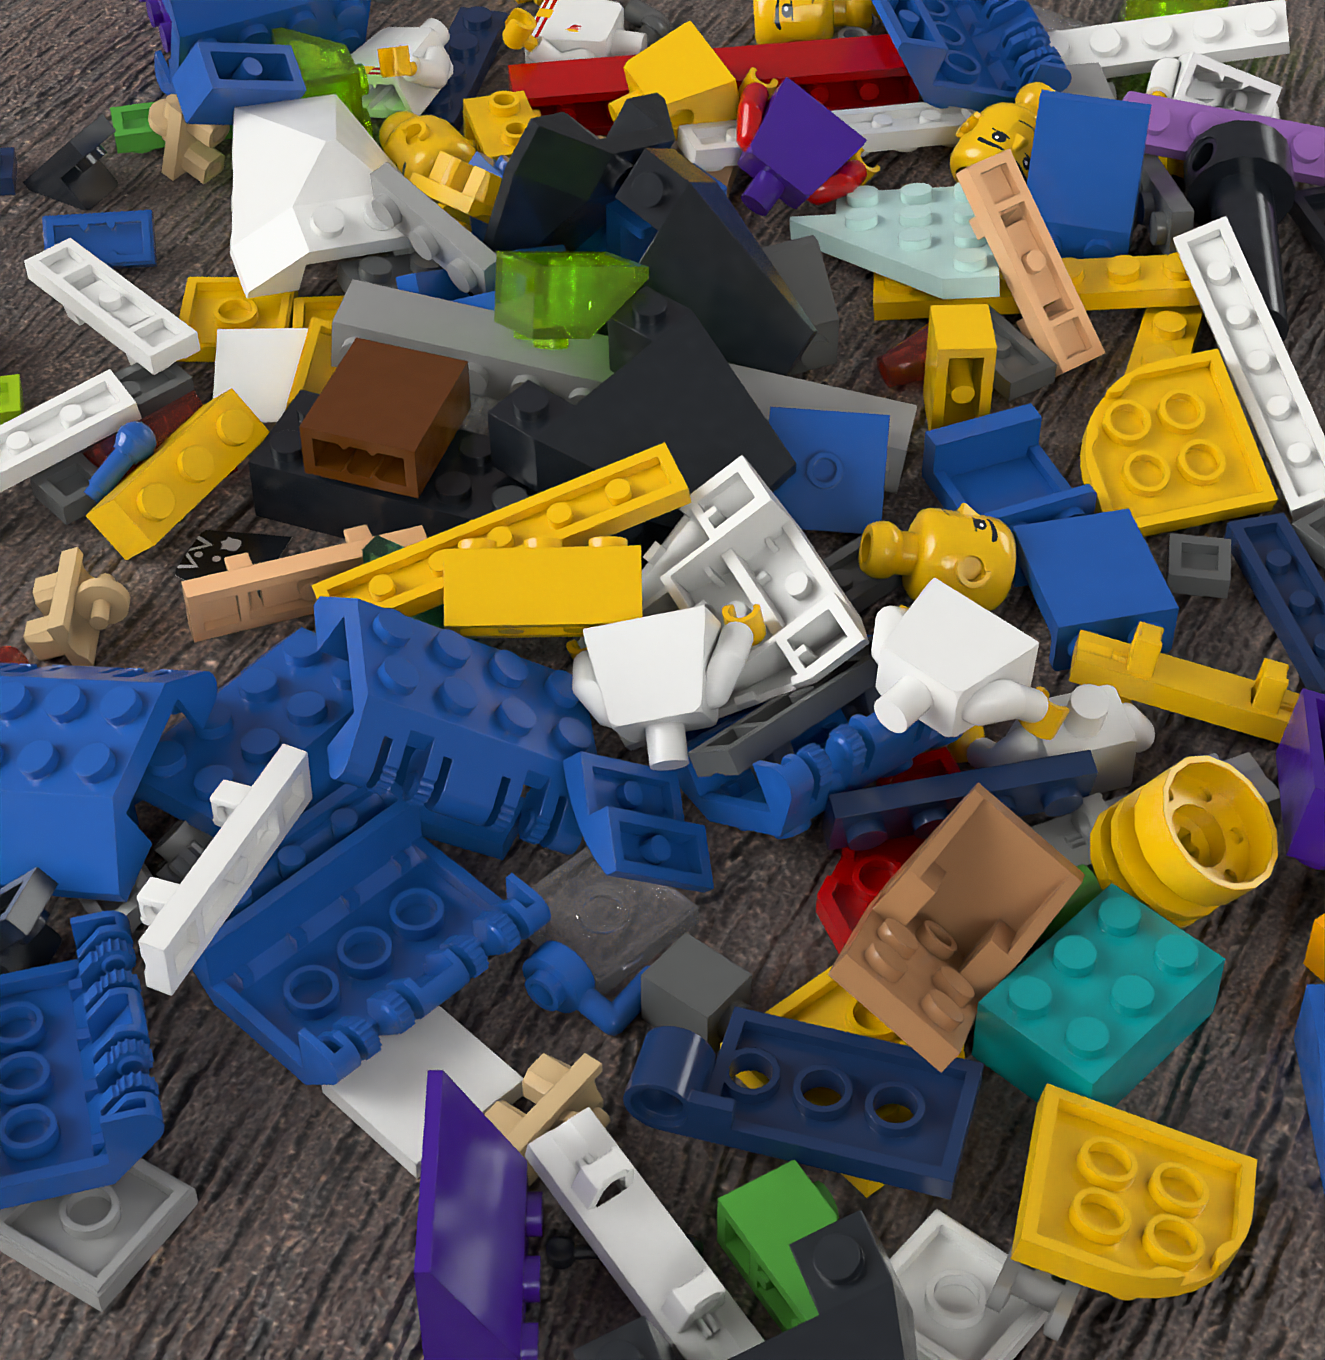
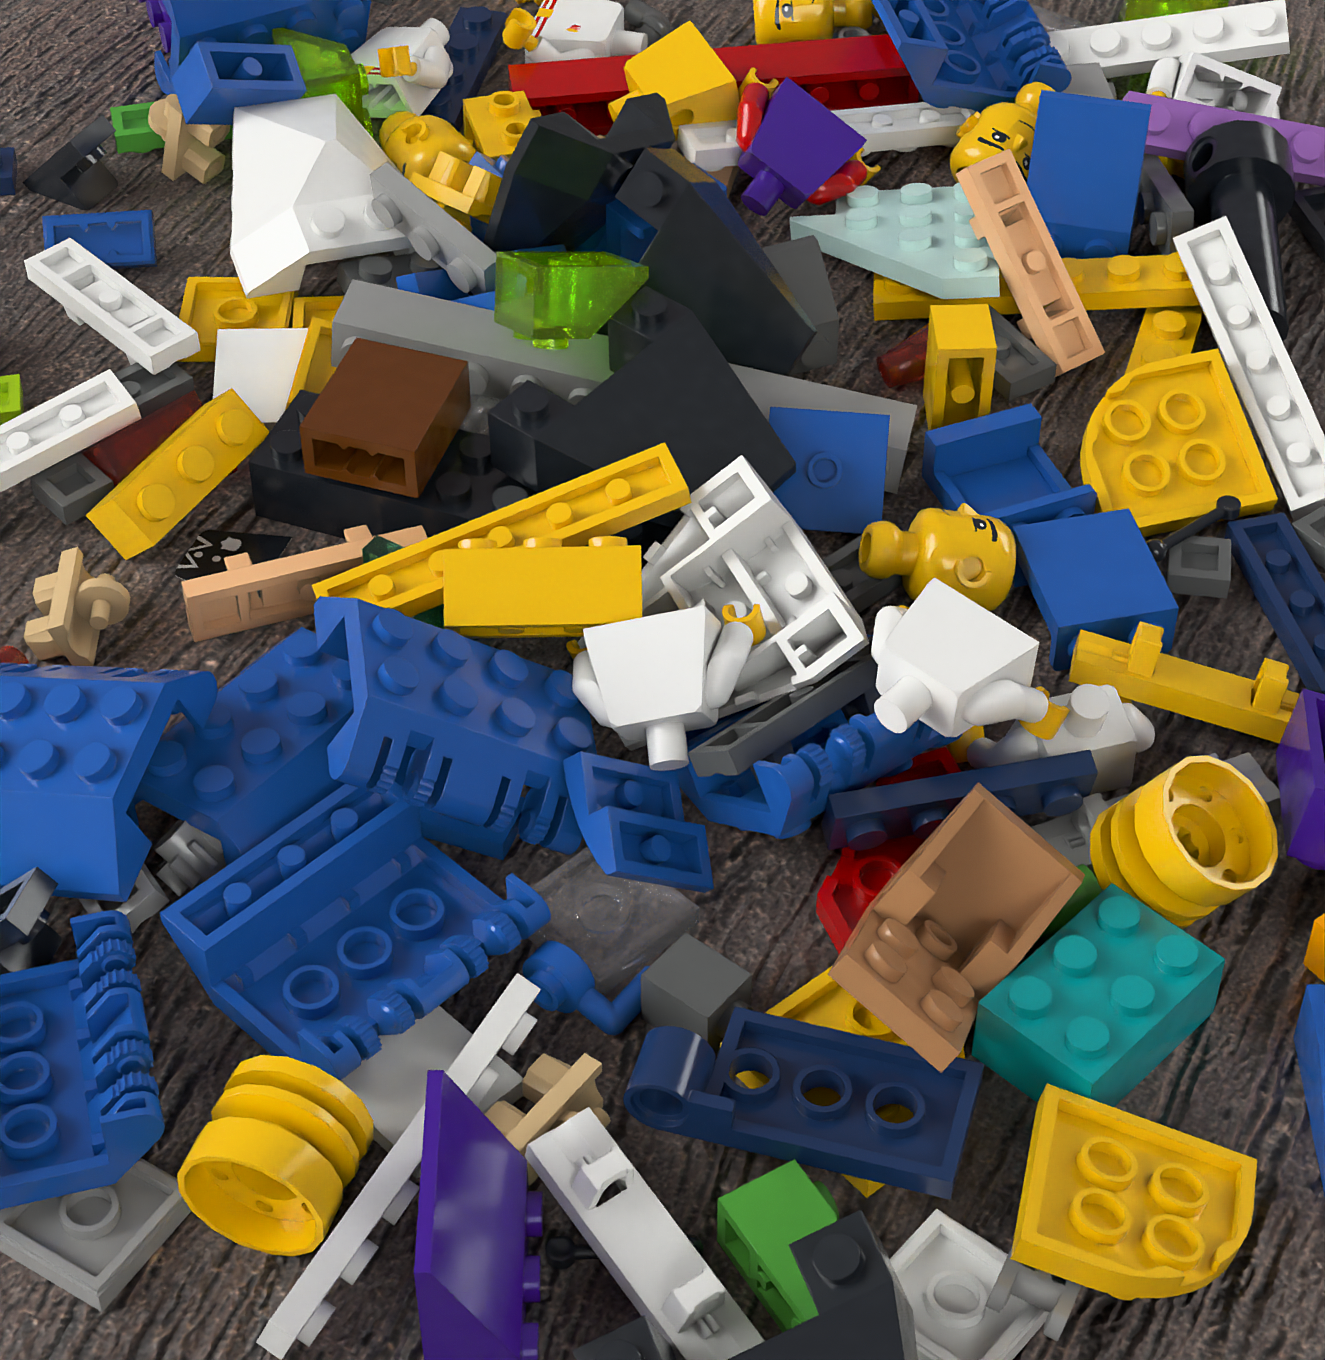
blue piece [84,421,157,503] -> none
white hinge [137,744,312,996] -> none
none -> yellow wheel [177,1055,374,1257]
none -> white plate [256,973,541,1360]
none -> black hinge [1146,495,1241,562]

